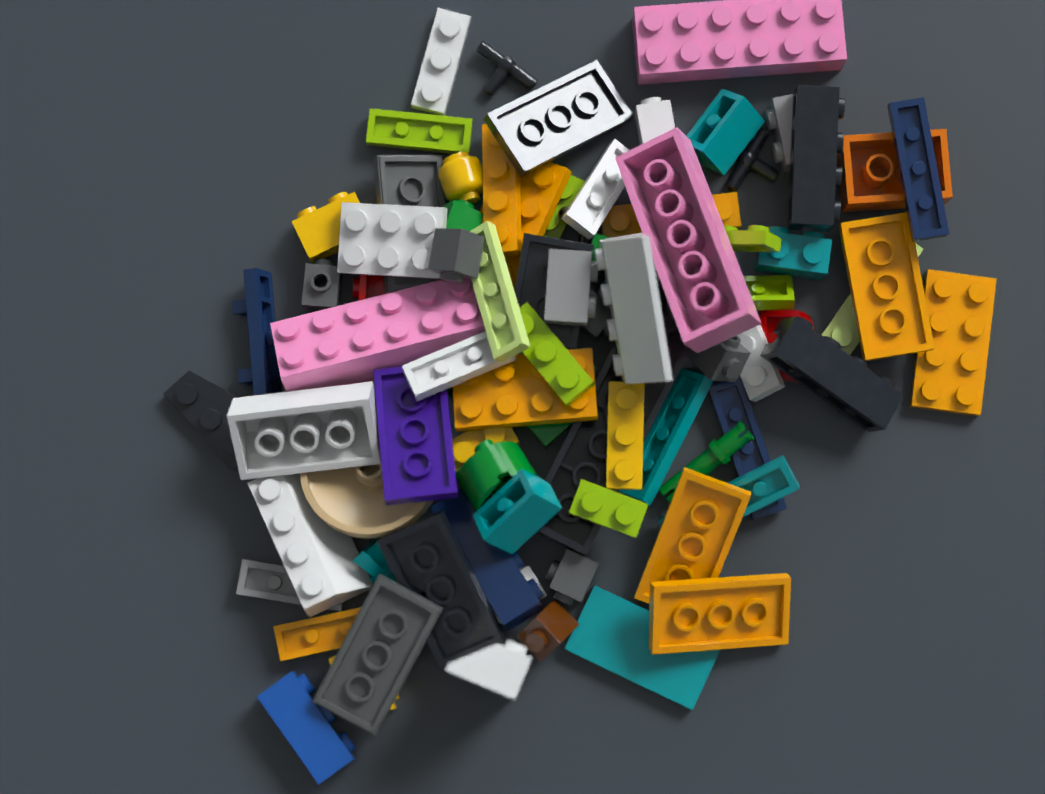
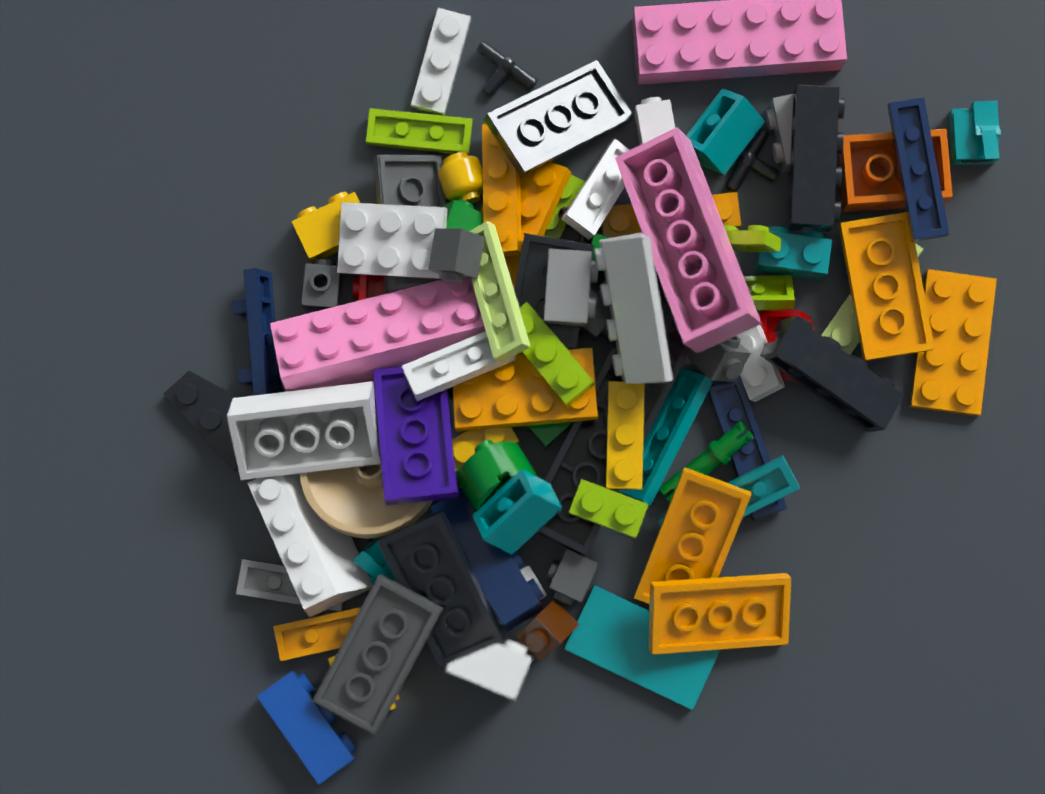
none -> teal piece [948,101,1001,166]

